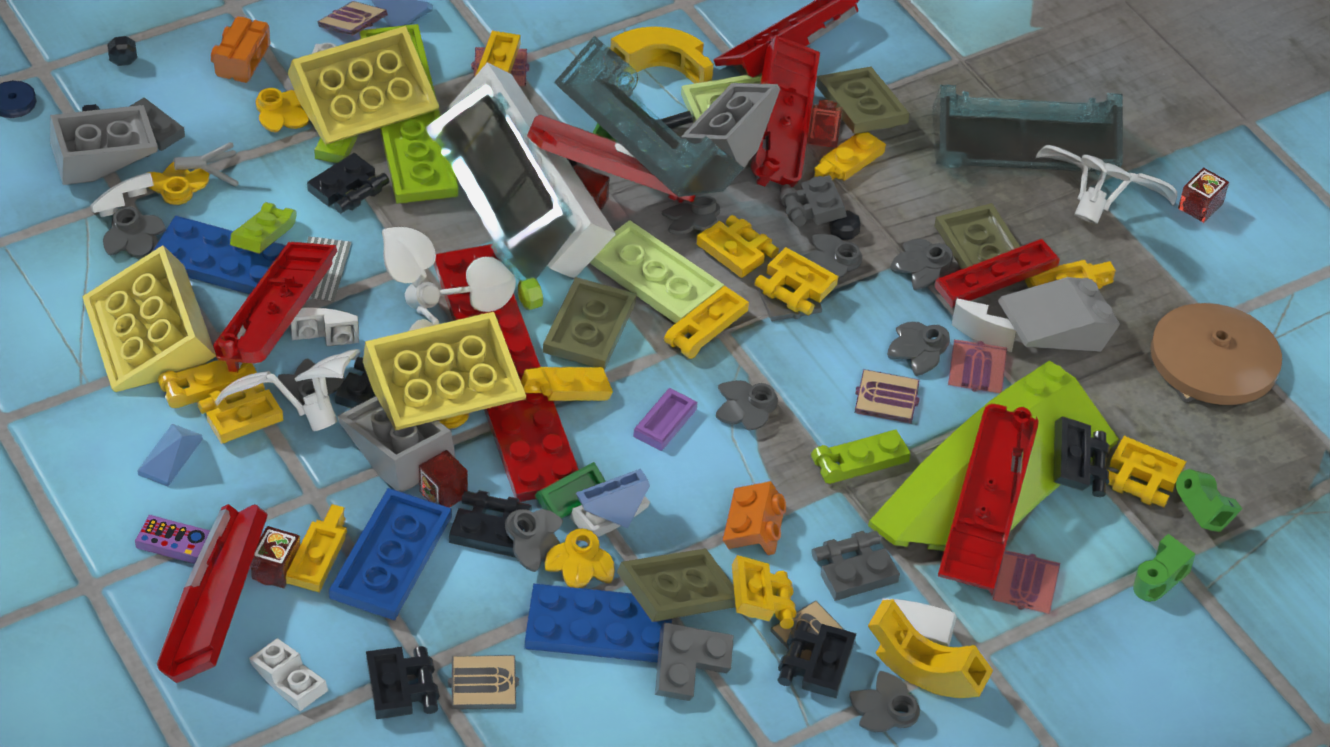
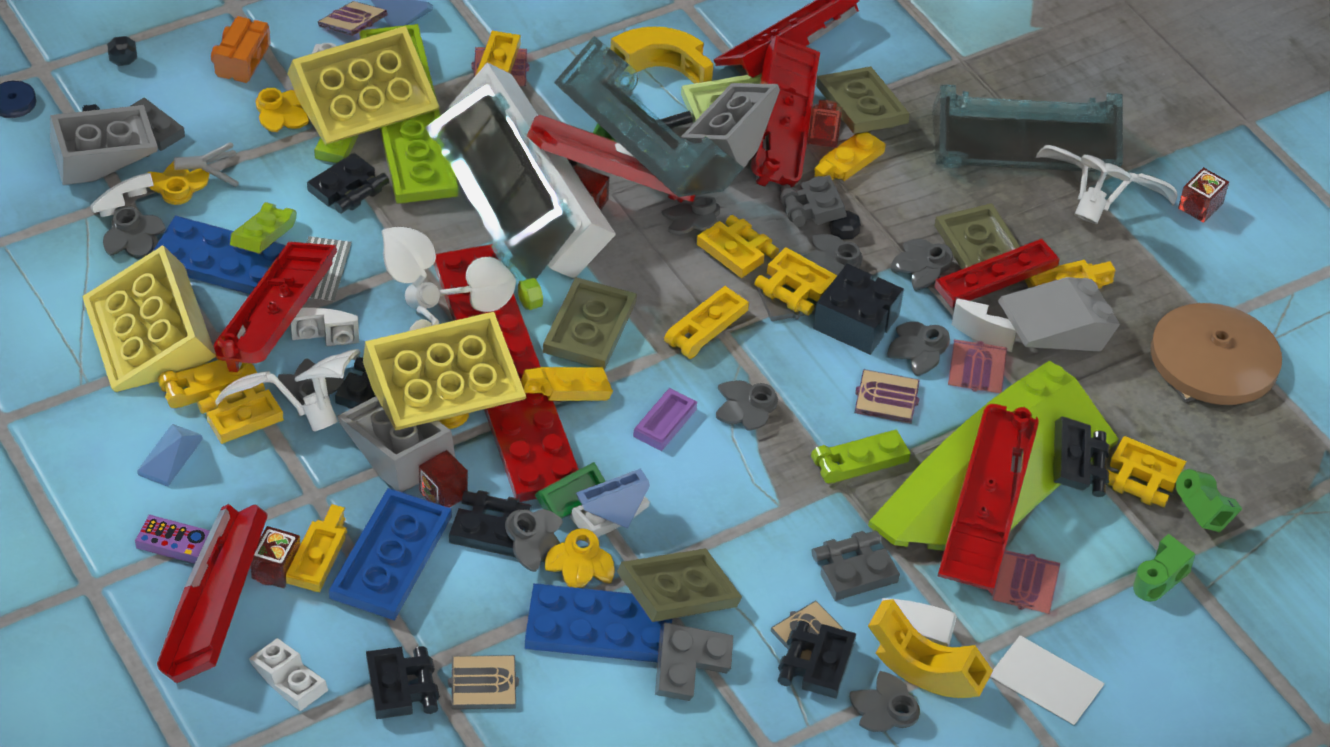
yellowish green plate [590,220,724,323] -> none
orange bracket [723,481,787,555] -> none
yellow plate [732,555,796,629] -> none
none -> black piece [813,263,904,355]
none -> white sticker [990,635,1105,725]

